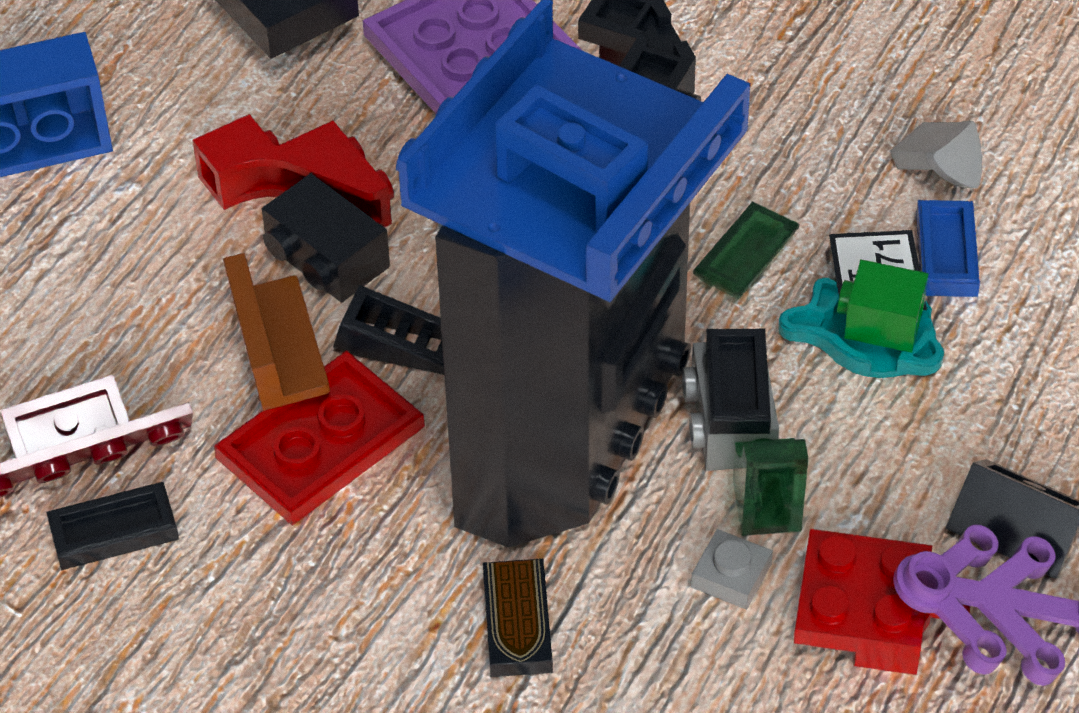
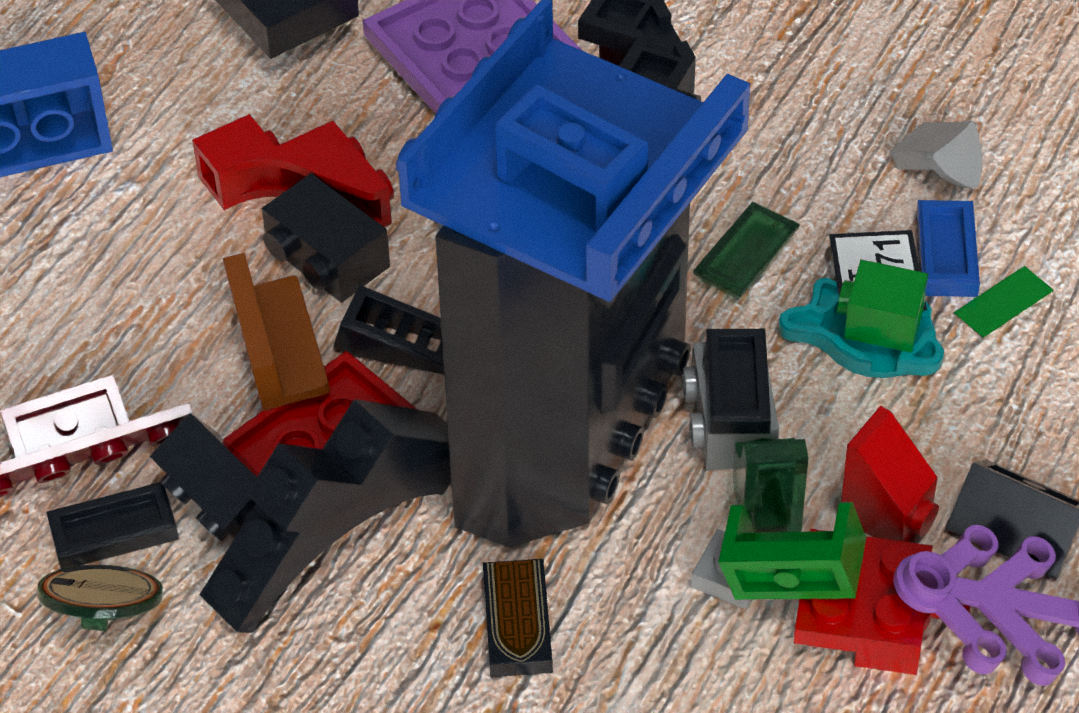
none -> piece [37,565,163,632]
none -> black brick [150,412,259,541]
none -> black arch [199,399,451,633]
none -> green panel [718,502,866,600]
none -> red slope [841,406,939,542]
none -> green sticker [953,266,1054,338]

